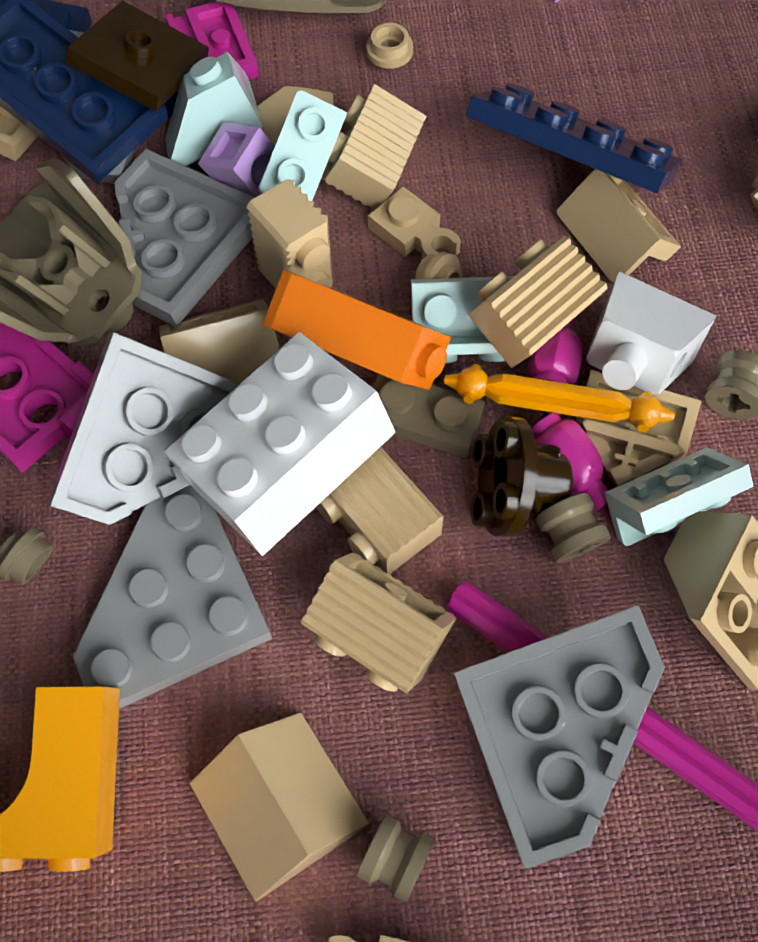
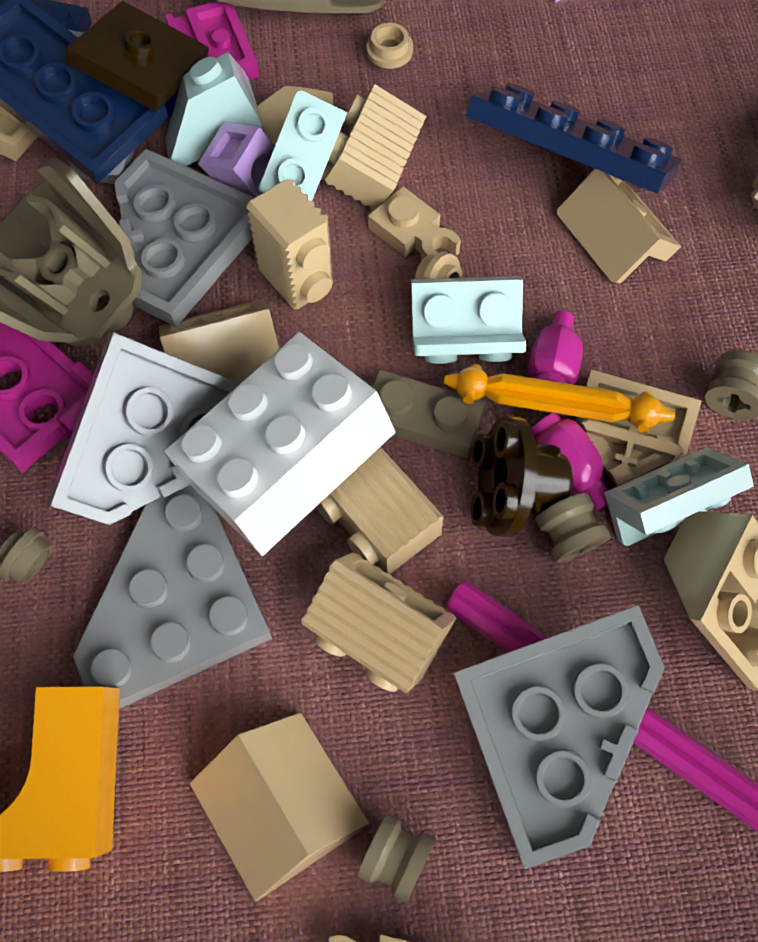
orange slope [262,270,451,390] -> none
tan brick [468,235,607,368] -> none
white torso [586,272,716,394] -> none

